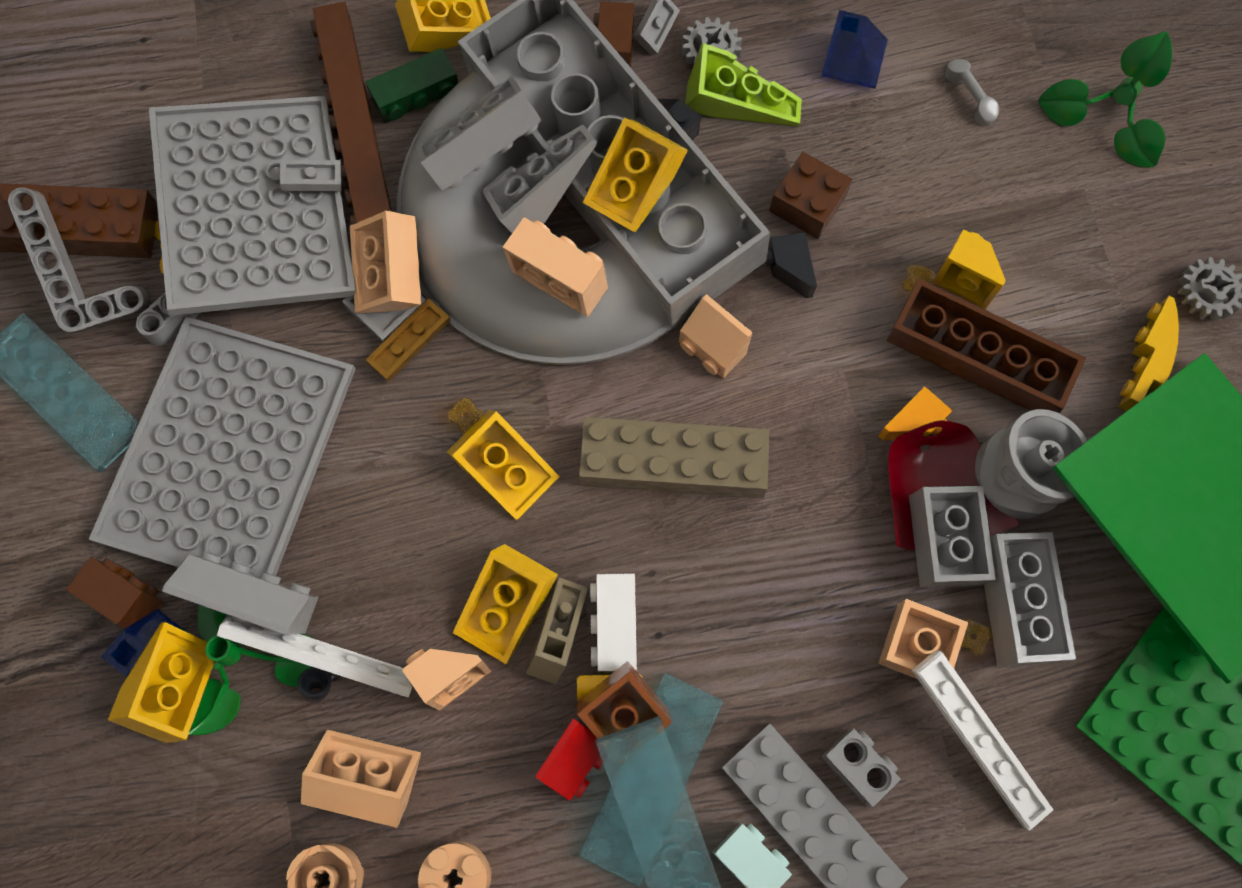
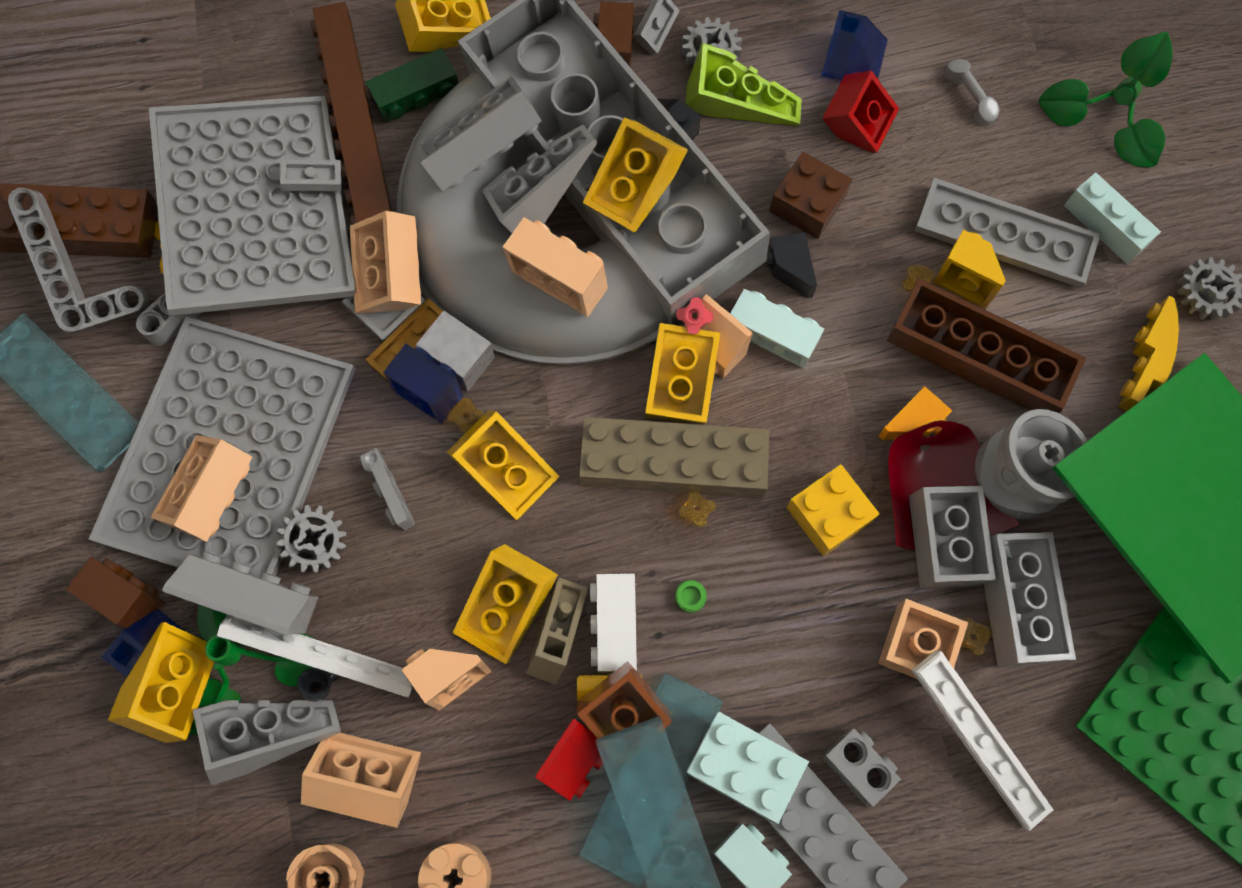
none -> light nougat slope [150,435,252,542]
none -> light grey wedge [193,700,341,785]
none -> light grey gear [276,505,346,574]
none -> light grey hinge [360,448,416,531]
none -> clear blue brick [383,343,463,424]
none -> flat silver piece [416,311,495,391]
none -> yellow slope [645,323,720,425]
none -> bright green tile [675,580,707,613]
none -> coral plate [676,297,713,334]
none -> clear yellow plate [679,491,716,527]
none -> light aqua brick [685,711,809,824]
none -> light aqua brick [730,289,824,369]
none -> yellow brick [786,464,879,557]
none -> red slope [822,70,899,153]
none -> light grey plate [914,178,1100,288]
none -> light aqua brick [1064,172,1161,264]

